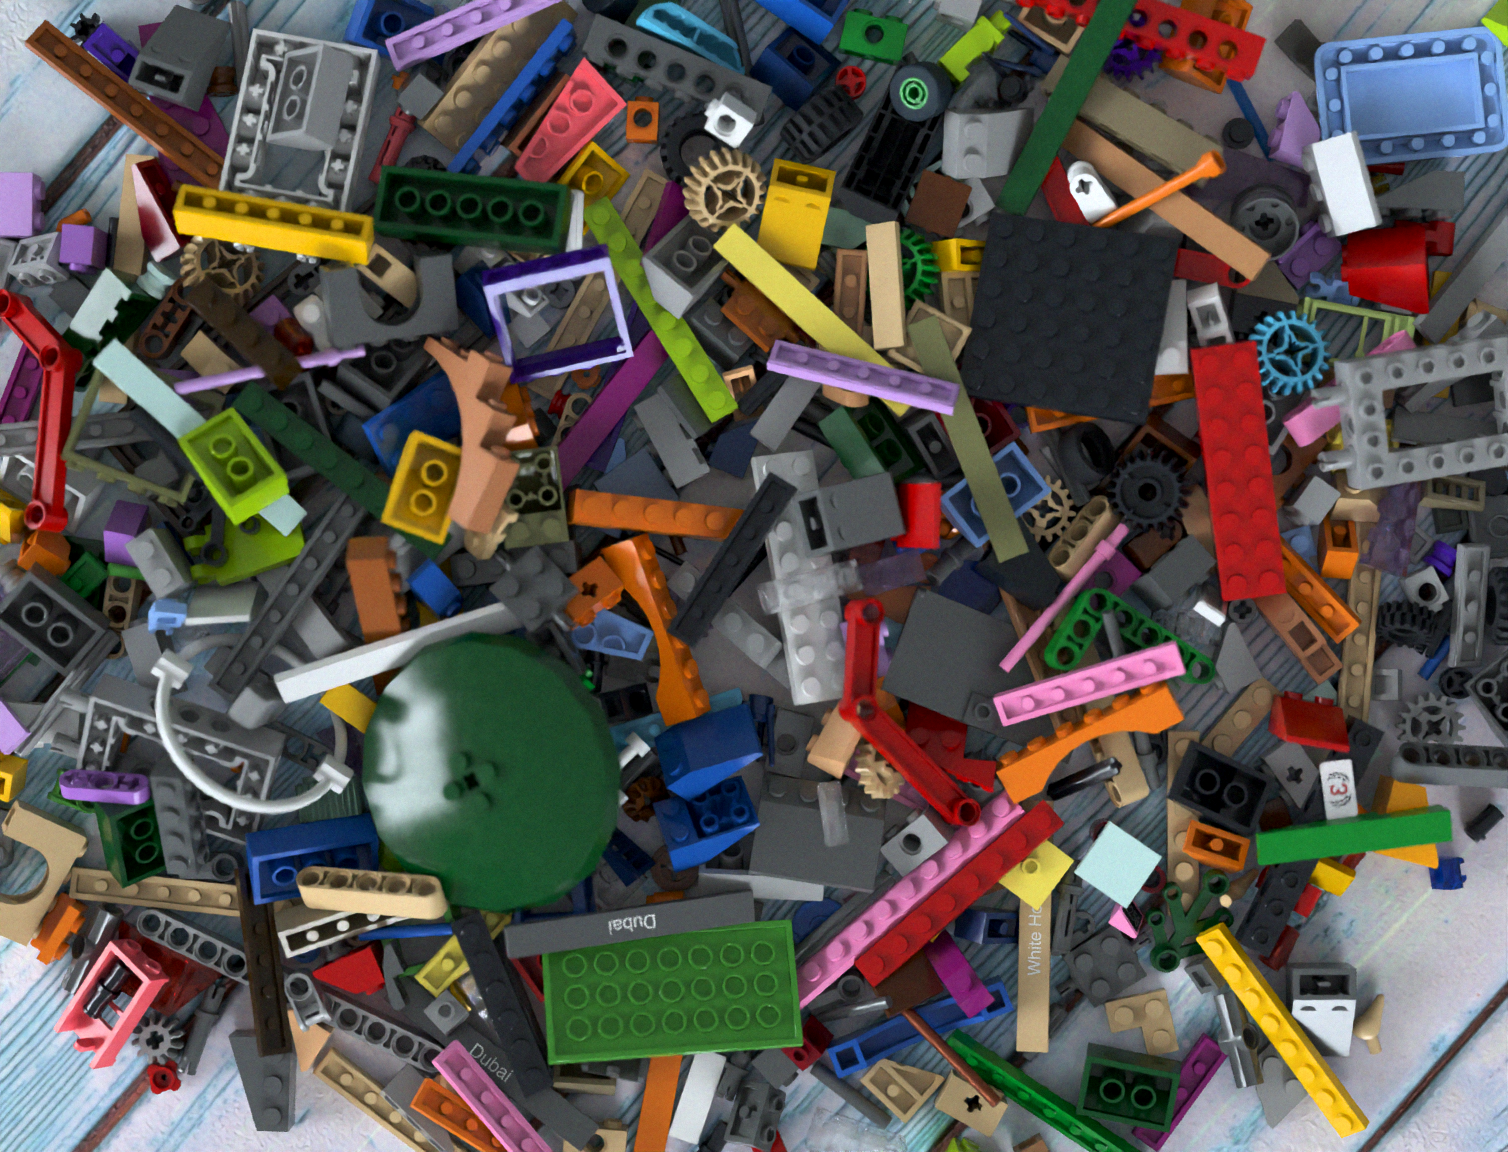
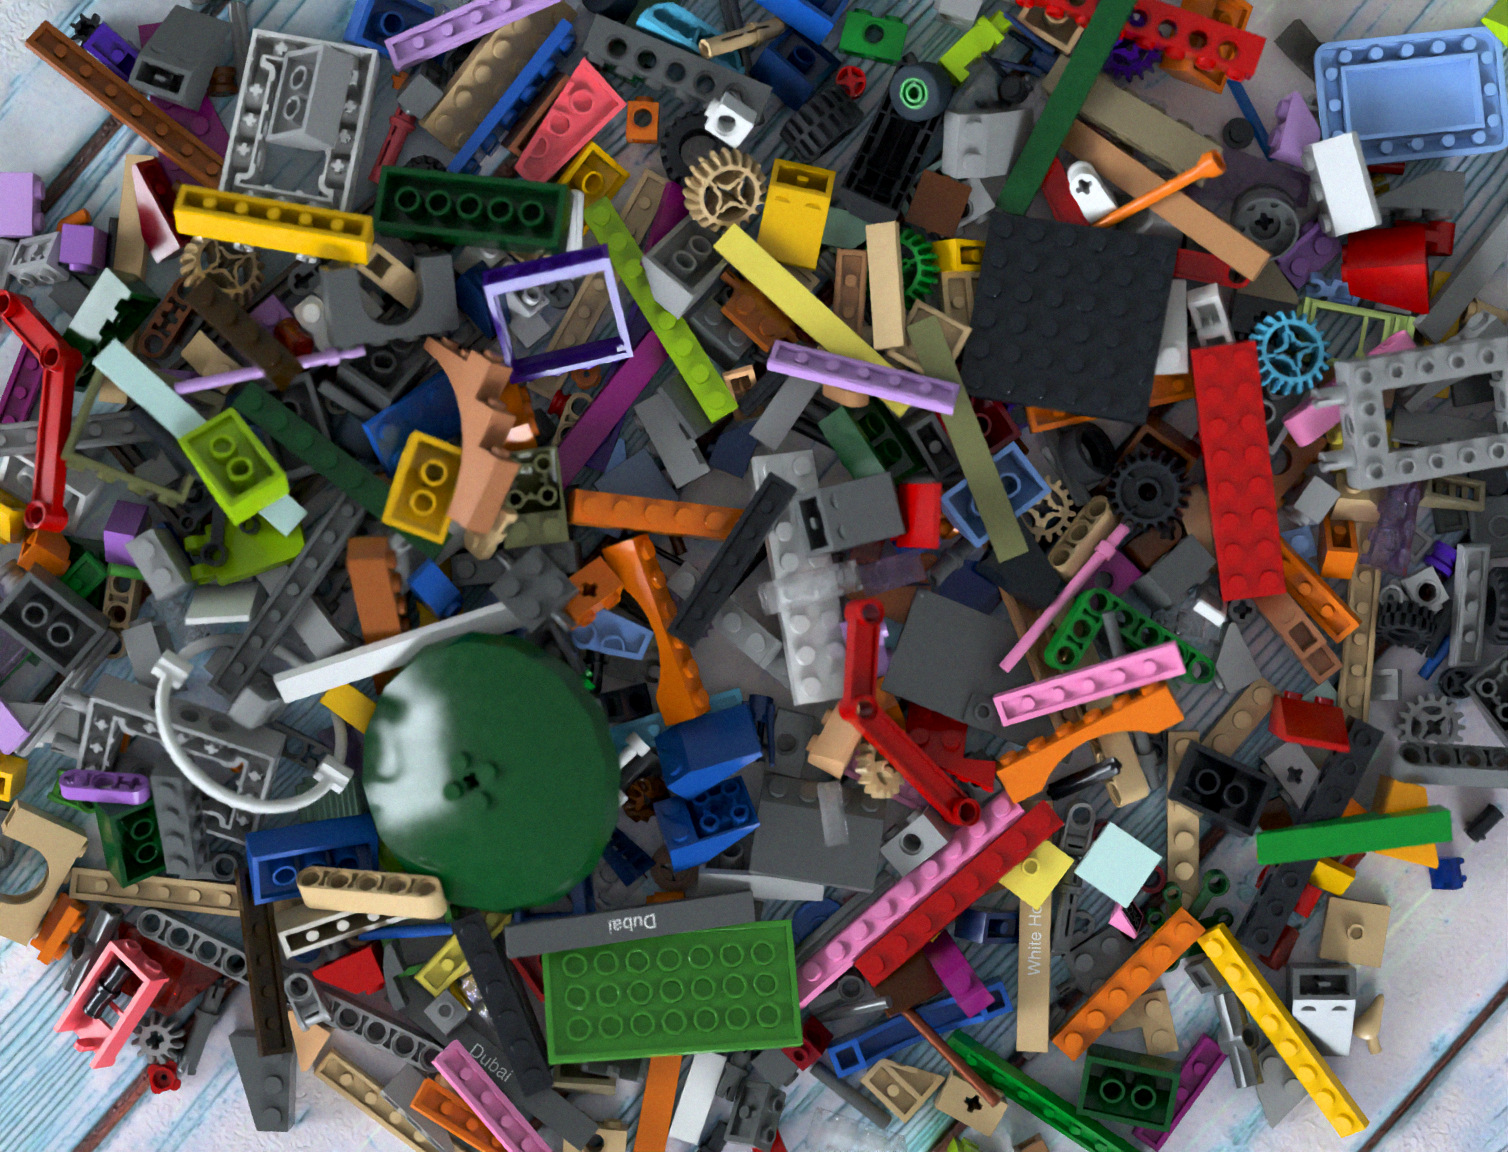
light aqua wheel [136,260,177,300] -> none
light blue plate [148,599,187,636] -> none
orange slope [1182,820,1251,874] -> none
tan animal [1219,869,1259,907] -> none
clear sticker [1320,759,1358,820] -> none
none -> tan pin [698,17,785,60]
none -> orange plate [1050,906,1206,1062]
none -> light grey piece [1056,798,1096,860]
none -> tan plate [1317,895,1391,968]
none -> light grey plate [1379,579,1410,606]

